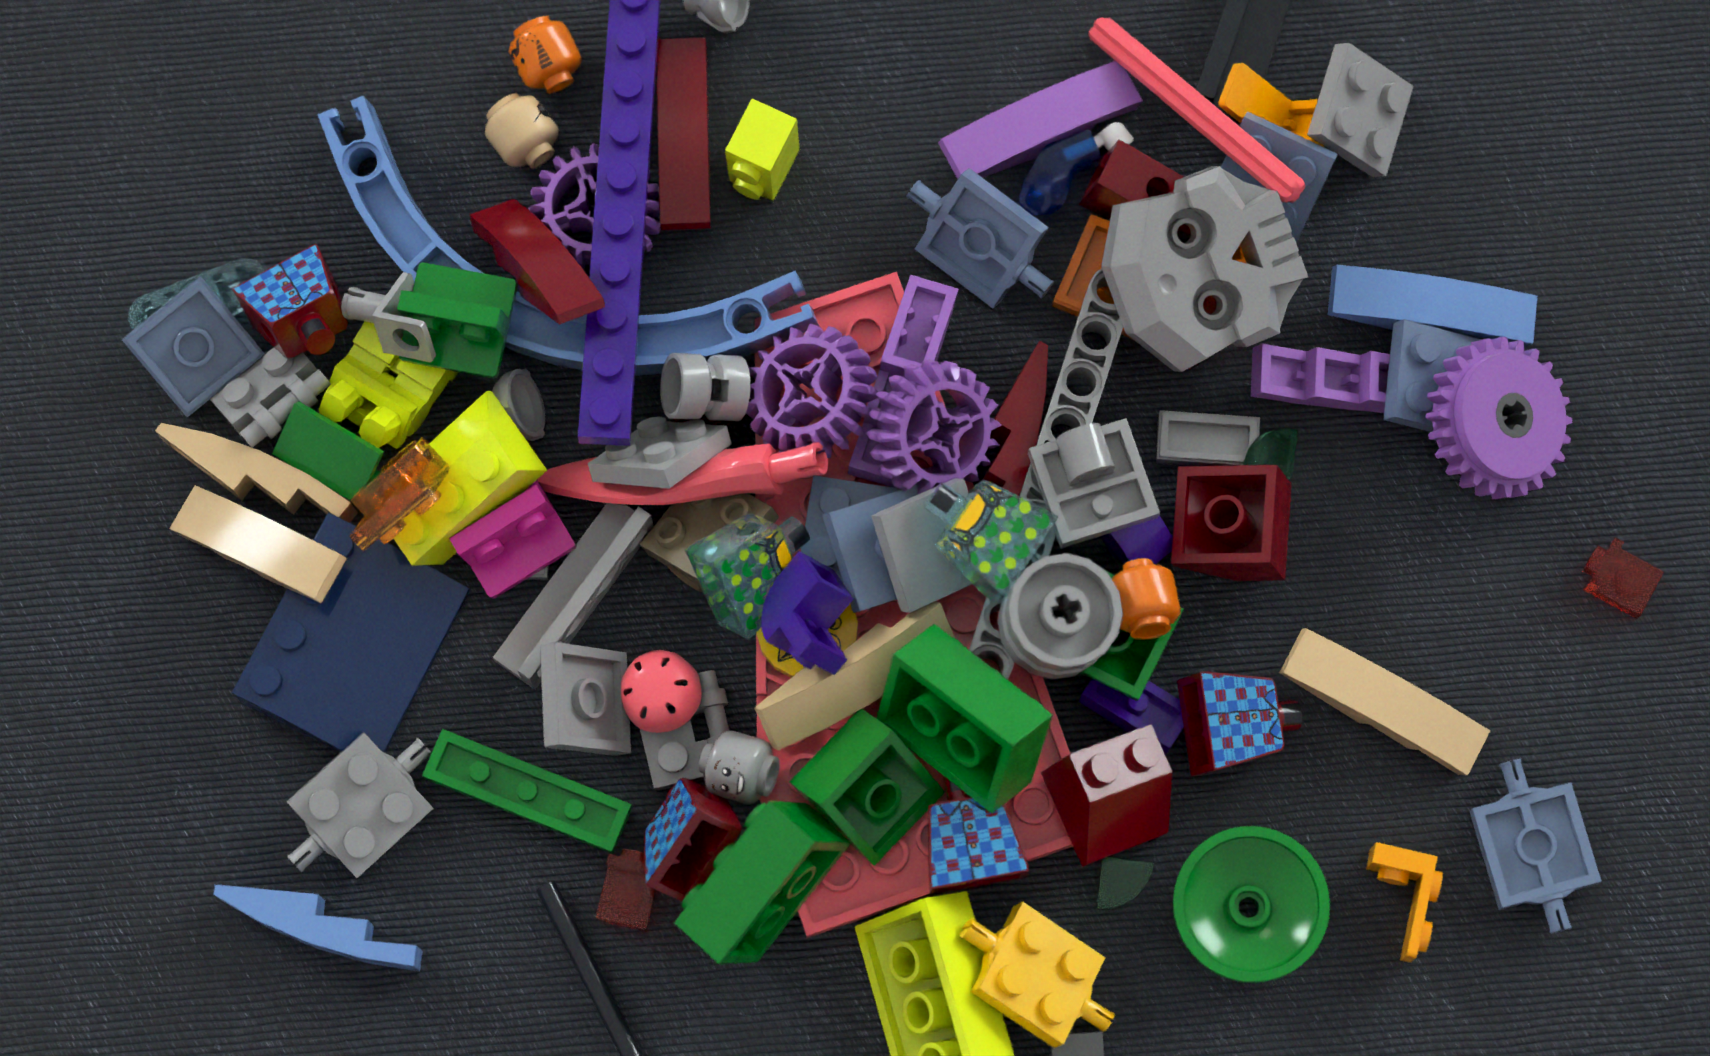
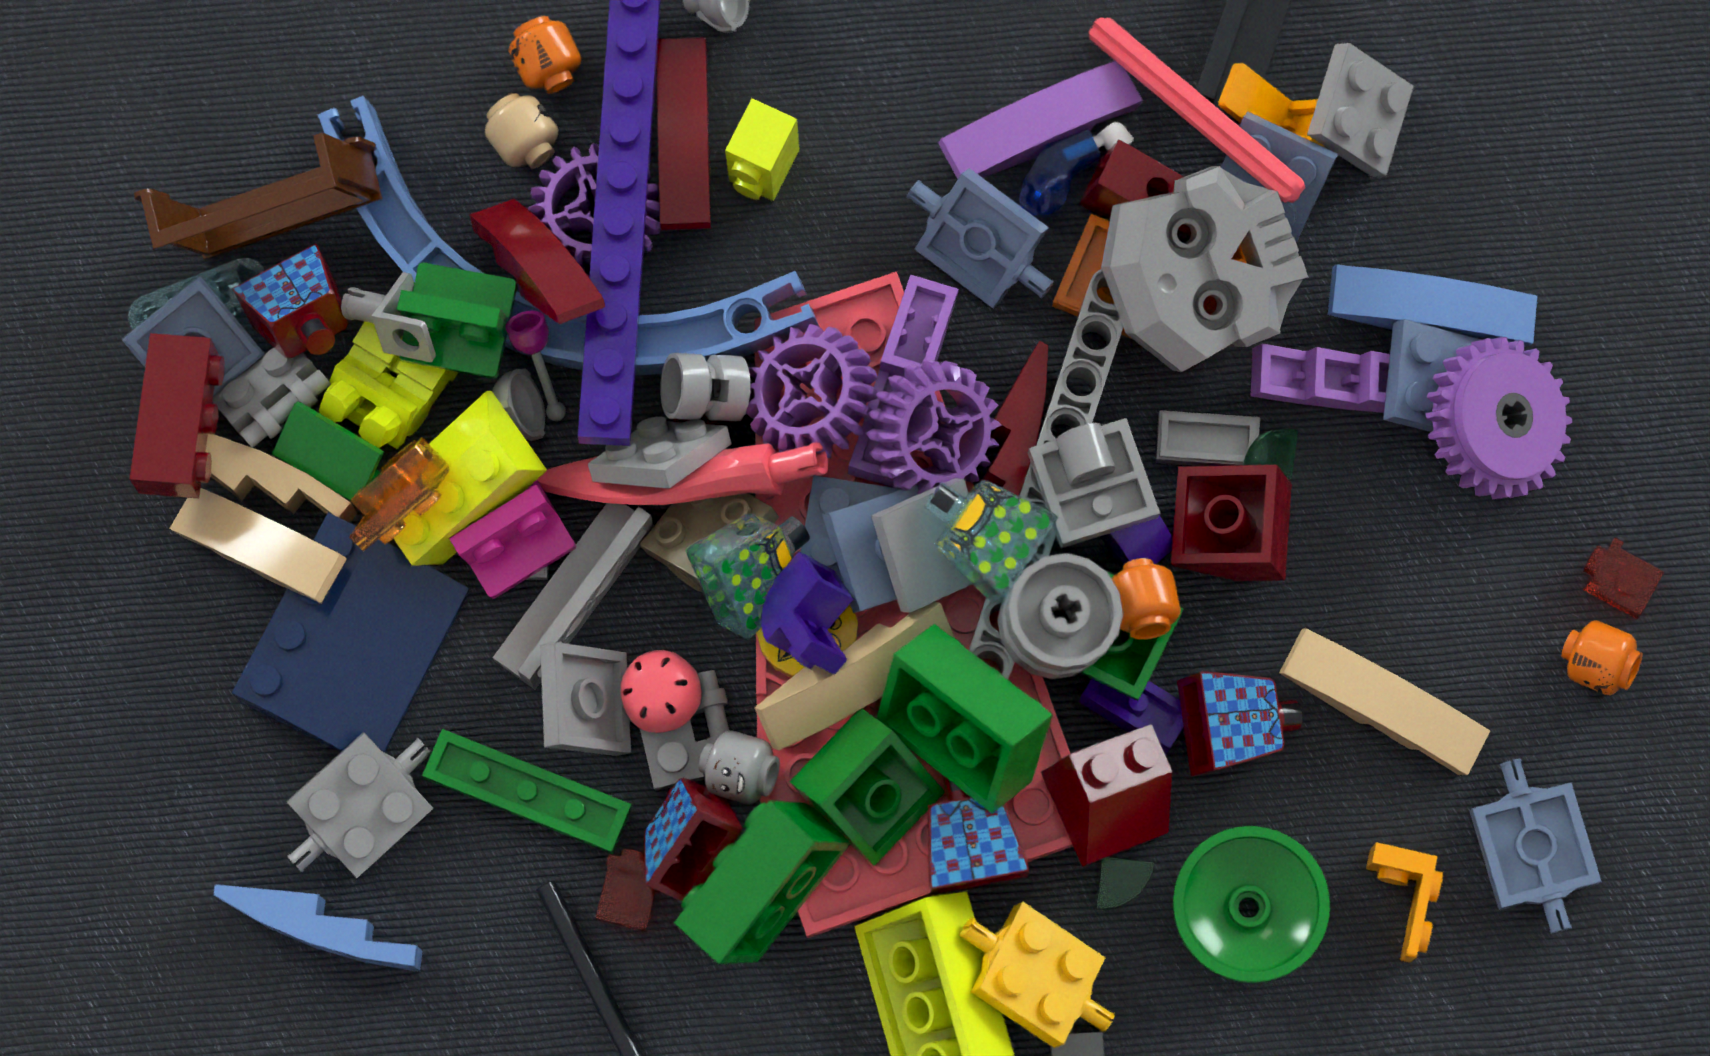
none -> dark red brick [130,333,225,499]
none -> reddish brown piece [134,132,383,260]
none -> magenta hinge [505,311,566,421]
none -> orange head [1561,620,1643,696]

